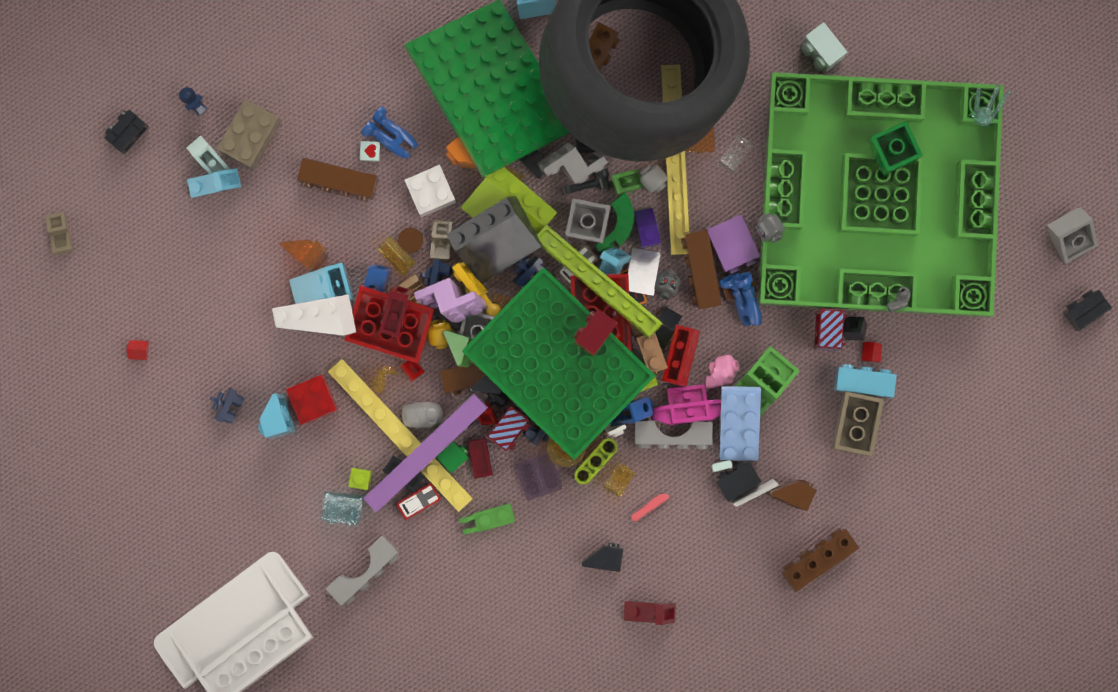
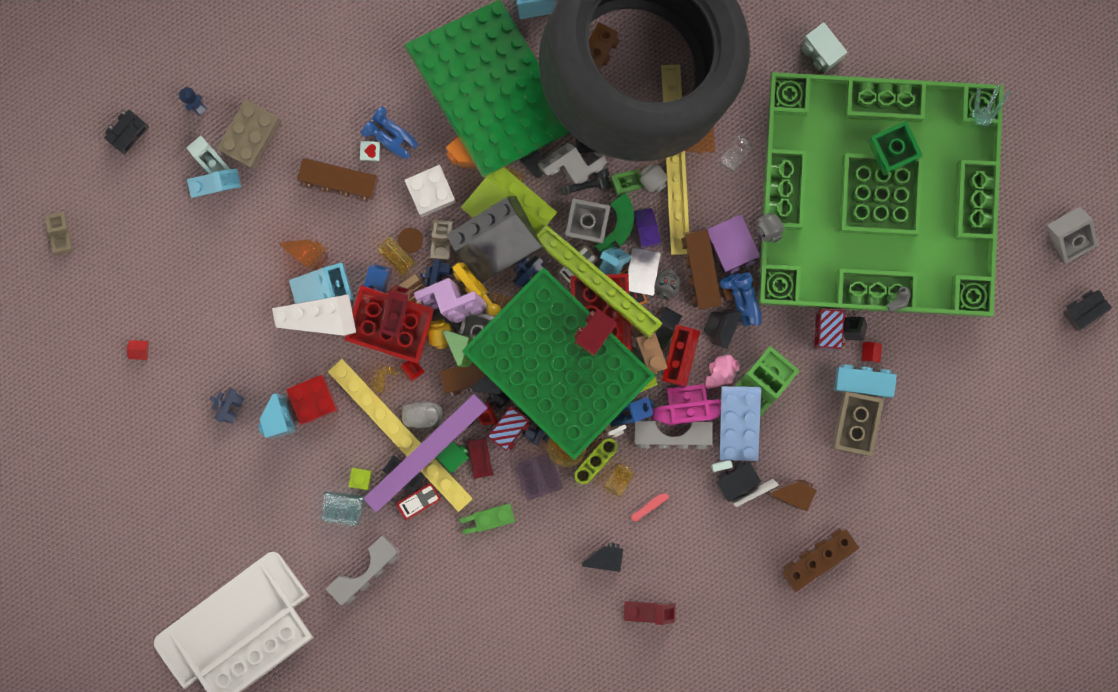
none -> black slope [704,309,742,349]

